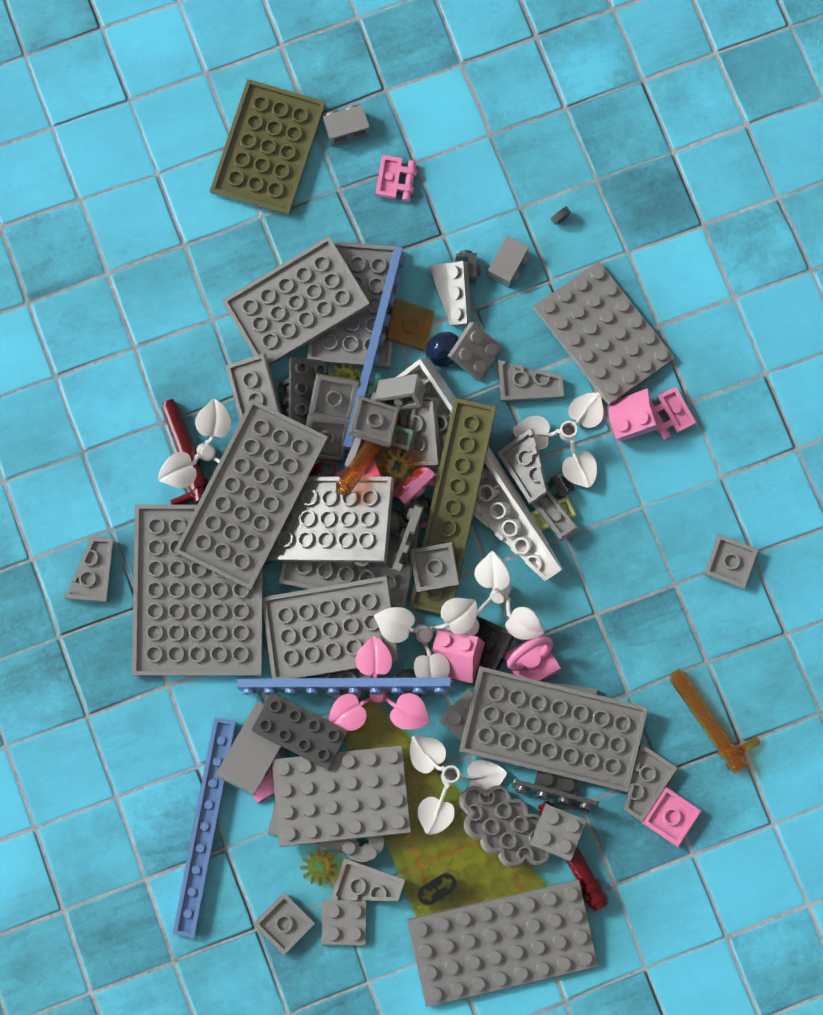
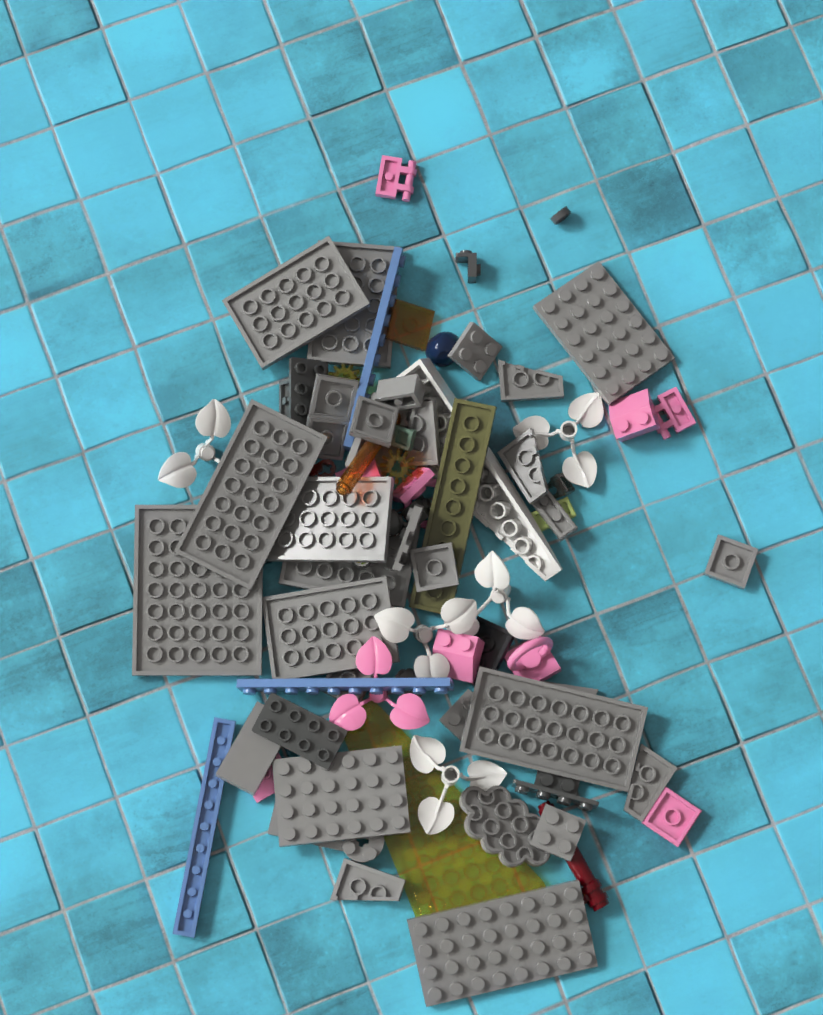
light grey wing [64,537,114,603] -> none
dark red cylinder [162,399,209,505] -> none
olive plate [210,79,326,216] -> none
light grey tile [226,353,282,420] -> none
light grey plate [253,893,315,955] -> none
clear yellow gear [300,848,338,886] -> none
light grey plate [321,900,366,945] -> none
light grey brick [323,105,370,146] -> none
black beam [418,873,456,905] -> none
light grey wing [429,261,472,326] -> none
light grey brick [487,236,530,288] -> none
clear orange cylinder [669,668,760,774] -> none

